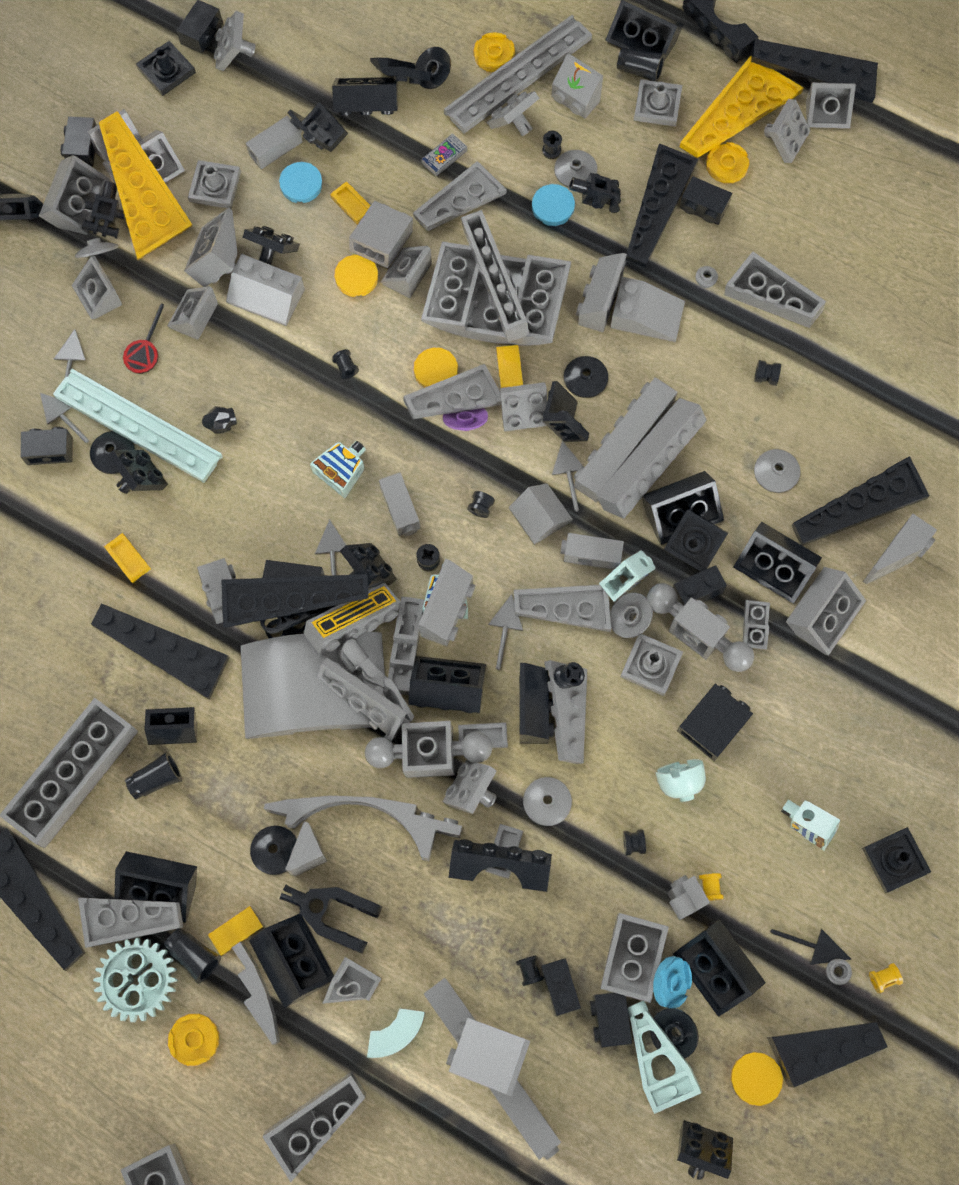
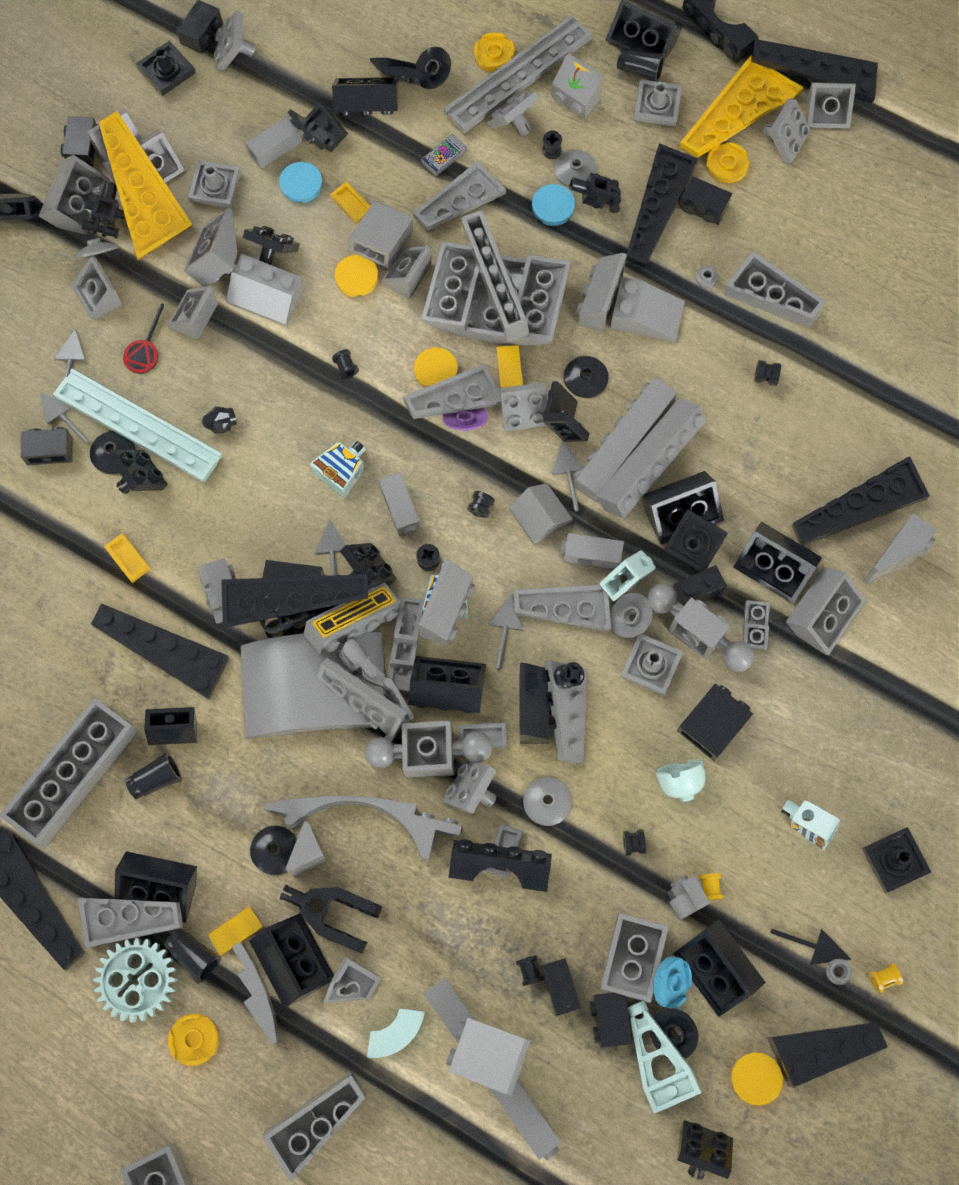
light grey dish [754,449,800,493] -> none

